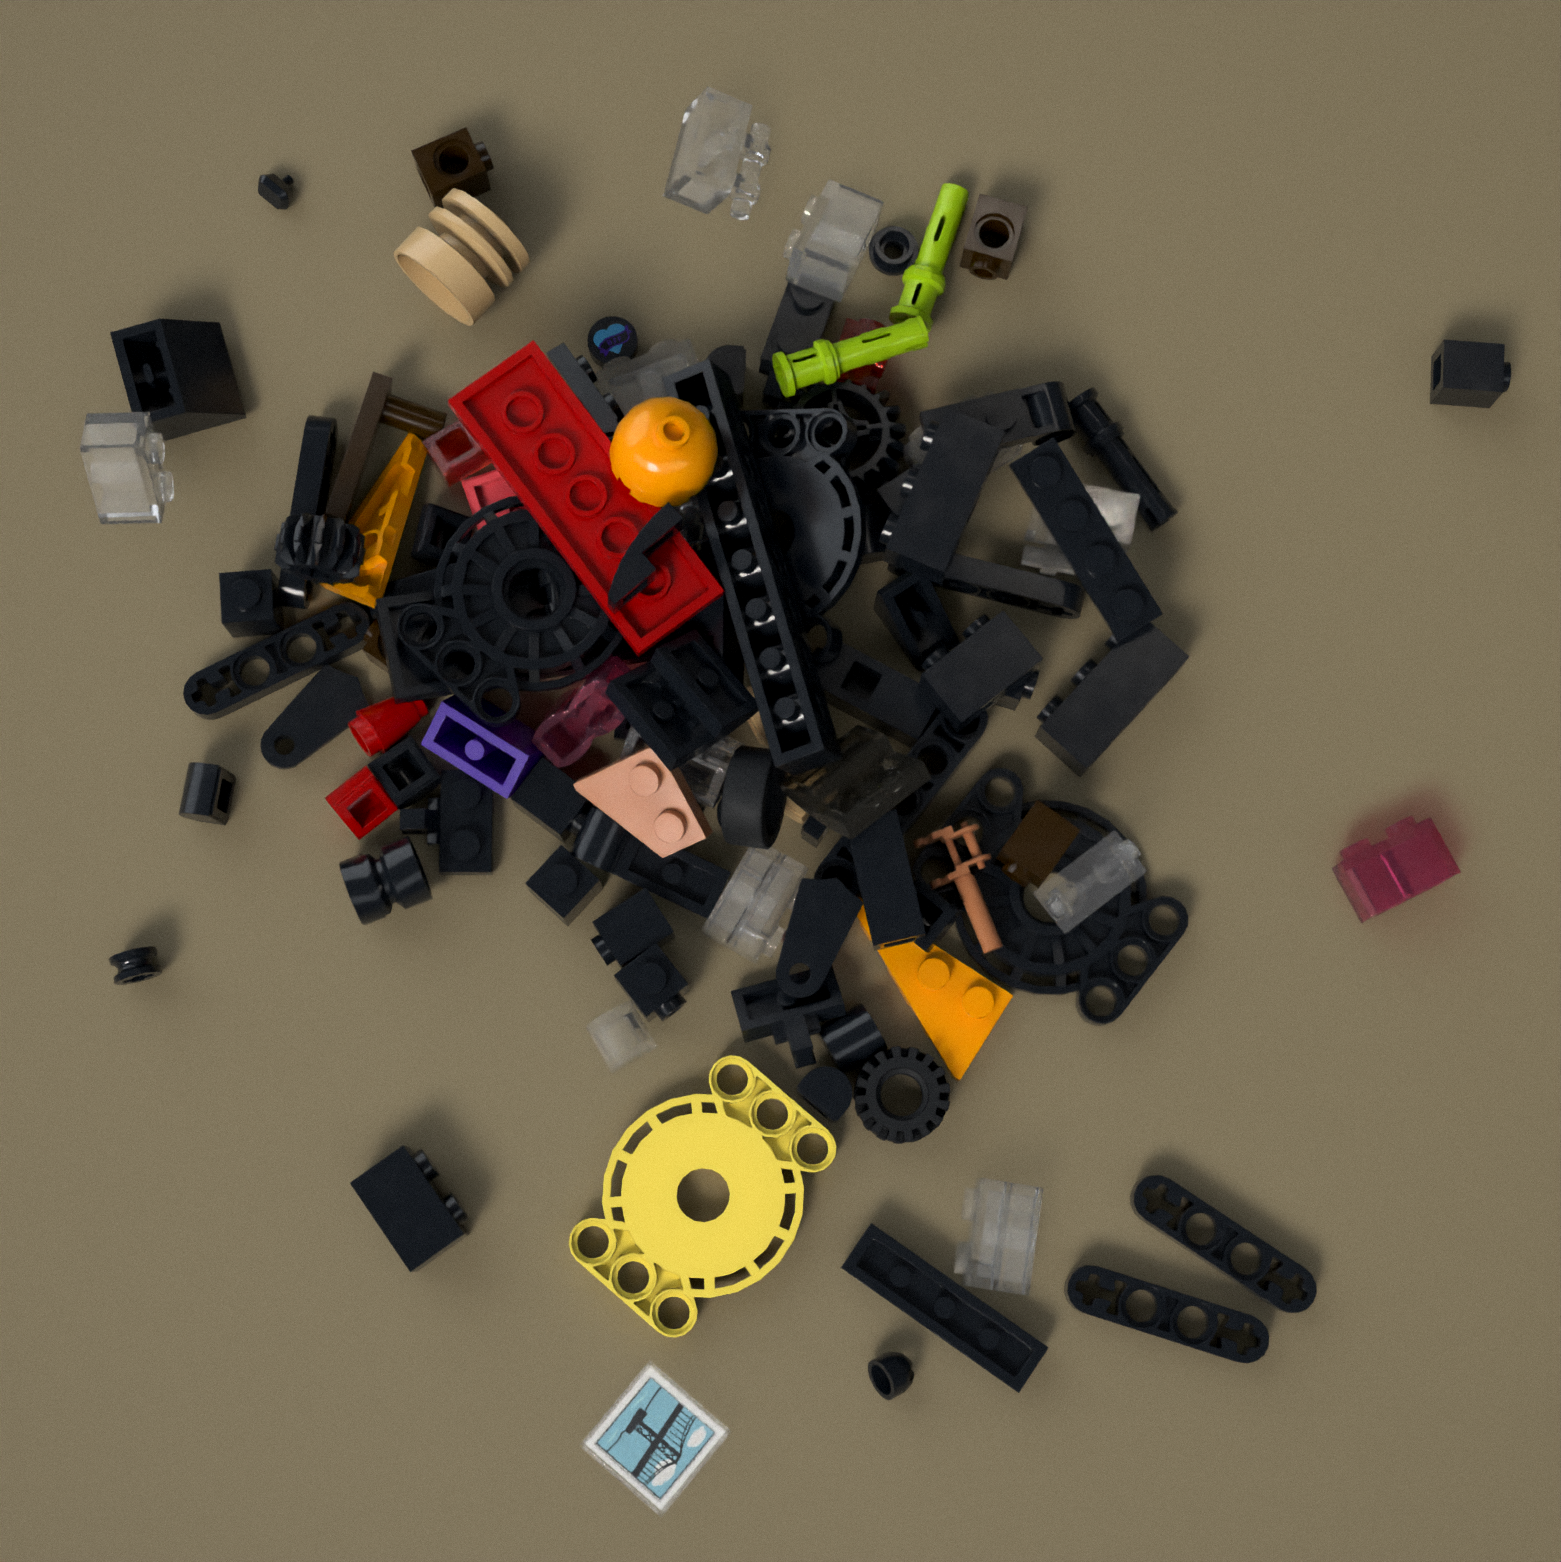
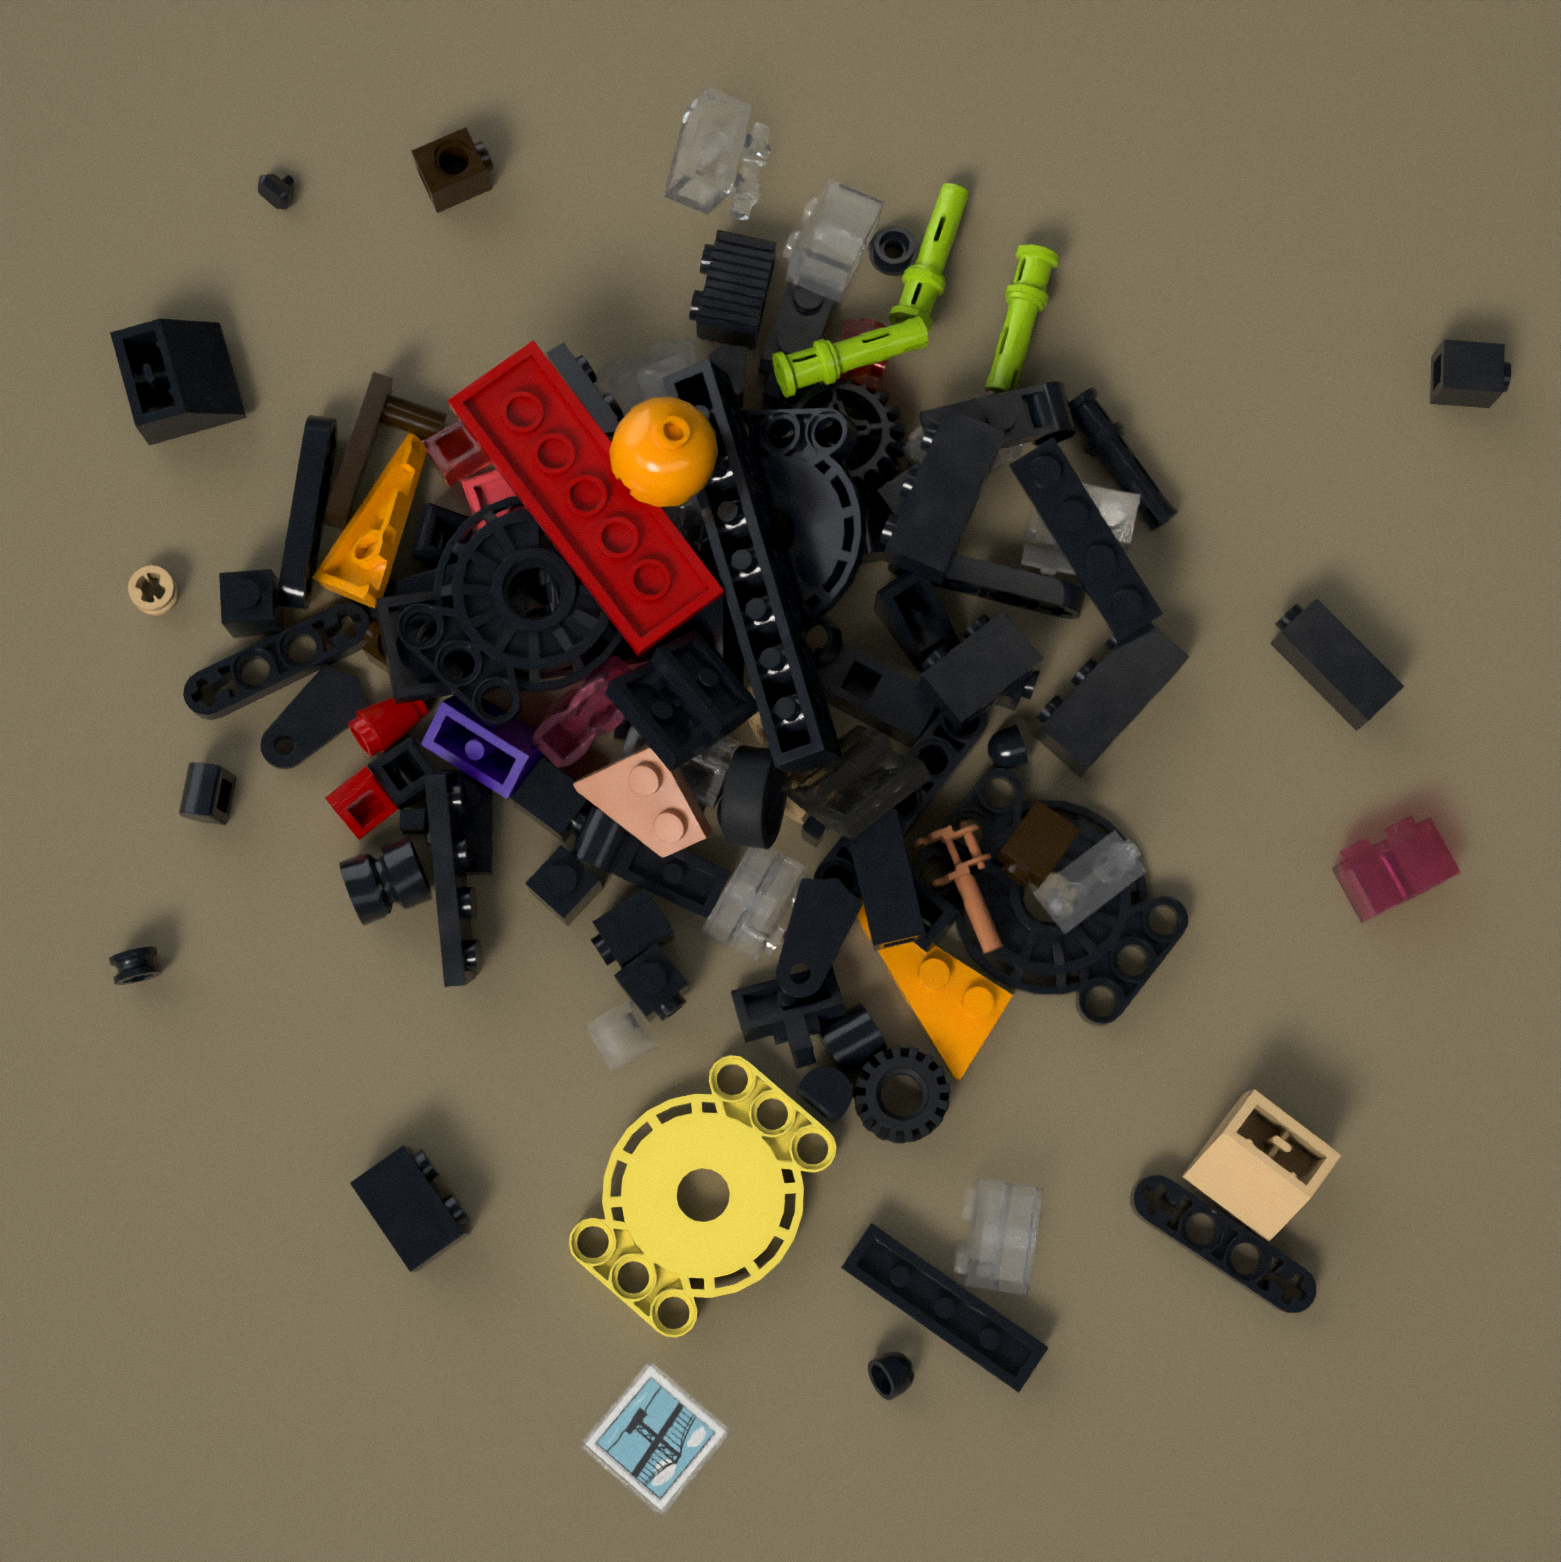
clear brick [80,412,174,525] -> none
black gear [274,512,366,586] -> none
tan wheel [393,188,530,326] -> none
black tile [587,316,638,370] -> none
black slope [607,502,683,614] -> none
dark brown brick [960,194,1028,280] -> none
black beam [1064,1265,1269,1363] -> none
none -> tan bush [128,565,179,616]
none -> black plate [424,770,482,987]
none -> black brick [689,230,777,350]
none -> lime pin [984,244,1060,395]
none -> black hinge [988,724,1028,769]
none -> tan slope [1181,1089,1342,1243]
none -> black brick [1271,598,1405,731]

